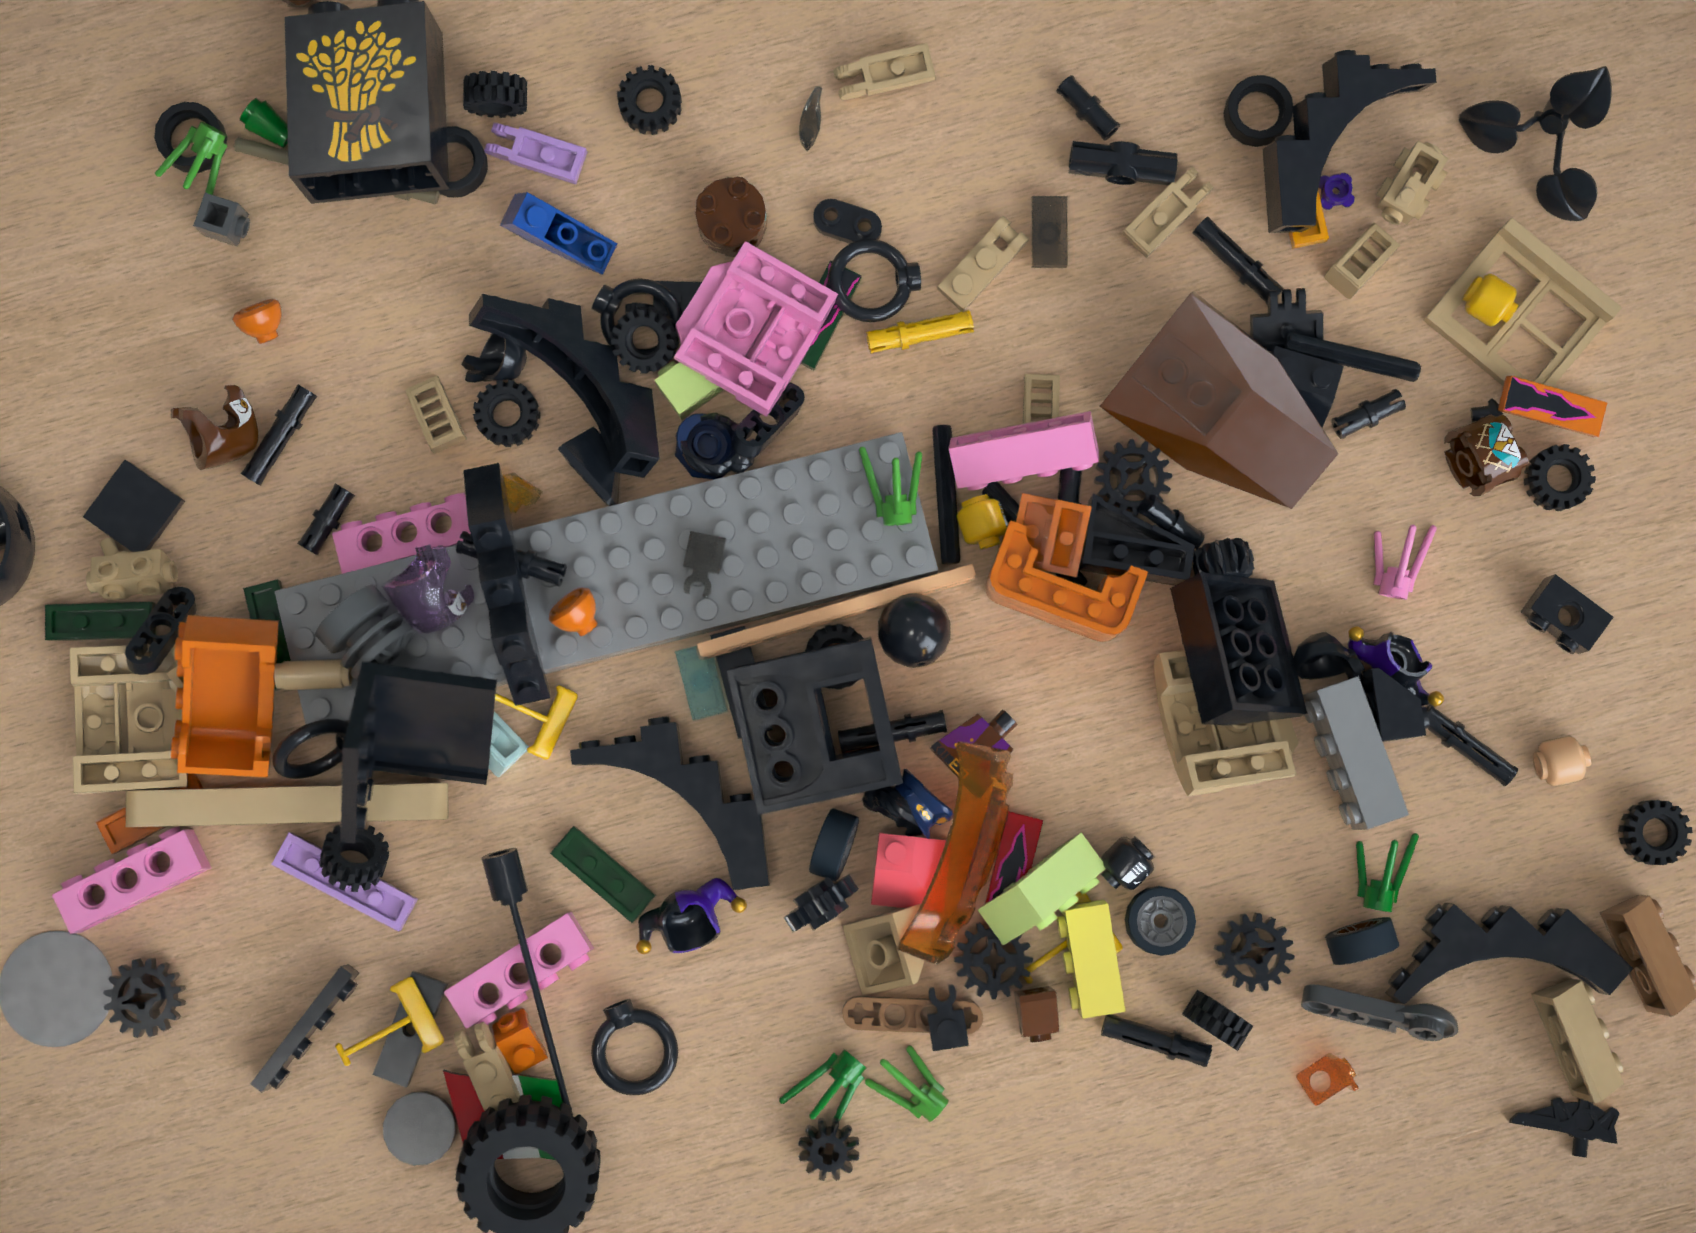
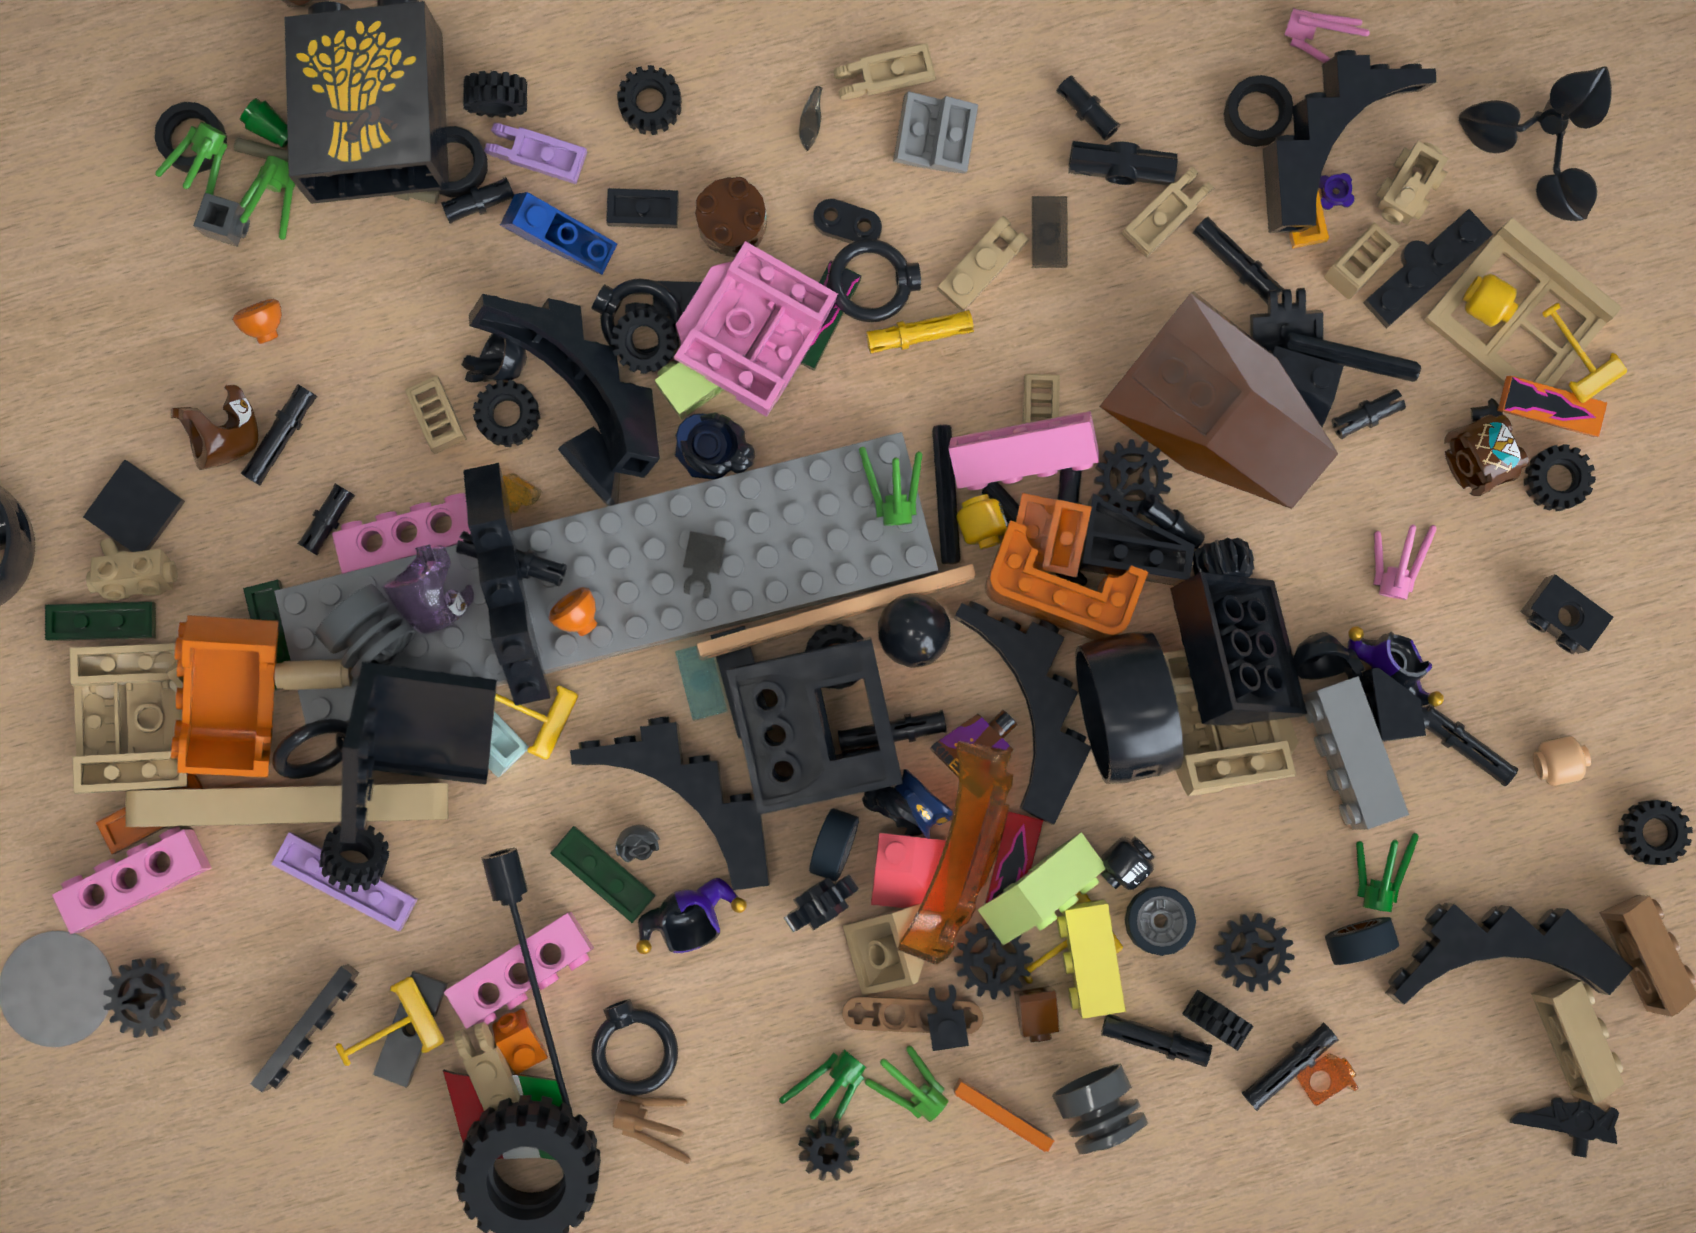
black beam [125,587,196,675] -> none
tile [383,1091,457,1166] -> none
black beam [731,382,805,458] -> none
dark grey beam [1301,985,1458,1041] -> none
none -> bright green plant [240,156,295,240]
none -> black pin [441,177,514,224]
none -> black plate [606,188,679,228]
none -> medium nougat plant [613,1095,691,1164]
none -> dark grey plate [615,825,660,862]
none -> light grey slope [893,91,978,173]
none -> orange tile [953,1078,1055,1152]
none -> black arch [954,601,1092,825]
none -> dark grey wheel [1052,1063,1148,1154]
none -> black cylinder [1075,631,1183,784]
none -> black pin [1242,1022,1339,1111]
none -> bright pink plant [1284,8,1370,63]
none -> black hinge [1363,209,1493,328]
none -> yellow piece [1542,303,1627,403]

